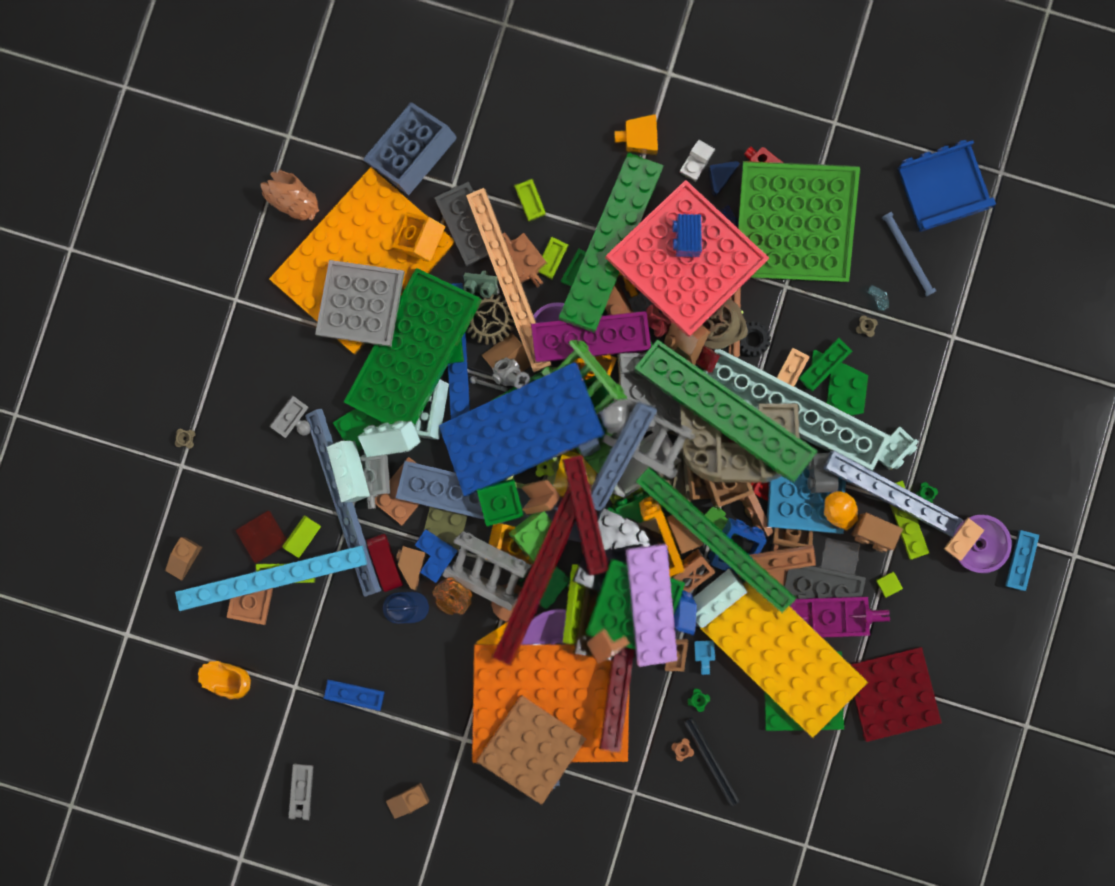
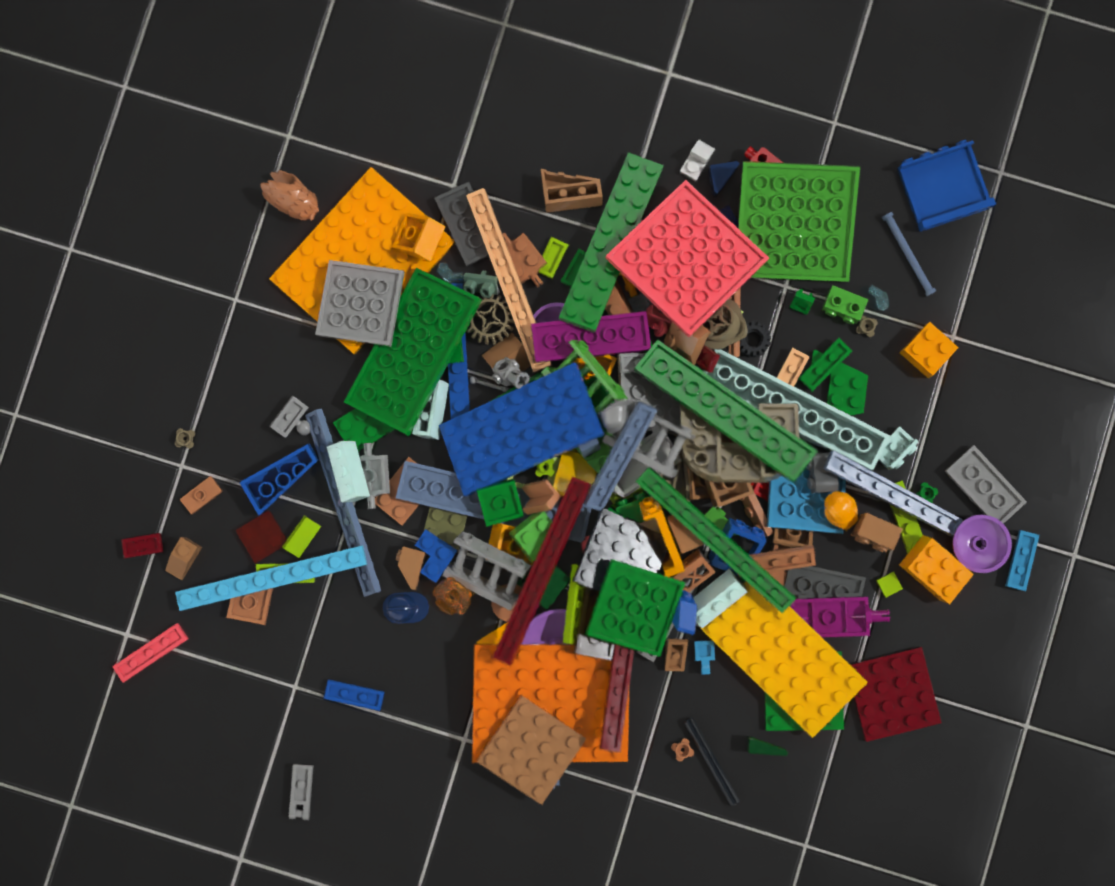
light orange hair [198,661,251,699] -> none
light aqua brick [358,420,420,457] -> none
sand blue slope [363,102,457,195] -> none
dark red beam [366,533,403,592] -> none
medium nougat slope [386,783,429,818] -> none
lime tile [515,179,546,222] -> none
dark red tile [562,455,608,575] -> none
nougat panel [587,630,629,664] -> none
light orange torso [615,115,658,155] -> none
lavender plate [626,544,677,666] -> none
blue brick [672,214,702,257] -> none
green plate [687,689,710,712] -> none
clear piece [821,538,860,575] -> none
light nougat plate [944,518,984,561] -> none
none -> coral tile [112,623,189,683]
none -> dark red plate [121,533,164,559]
none -> nougat plate [180,476,223,515]
none -> blue wedge [239,443,319,516]
none -> clear light blue arm [437,263,463,282]
none -> medium nougat wedge [541,169,602,213]
none -> dark green slope [747,736,788,756]
none -> green tile [789,289,815,315]
none -> bright green brick [822,286,868,324]
none -> light orange brick [899,535,974,604]
none -> light orange brick [900,322,959,378]
none -> light grey plate [945,445,1027,524]

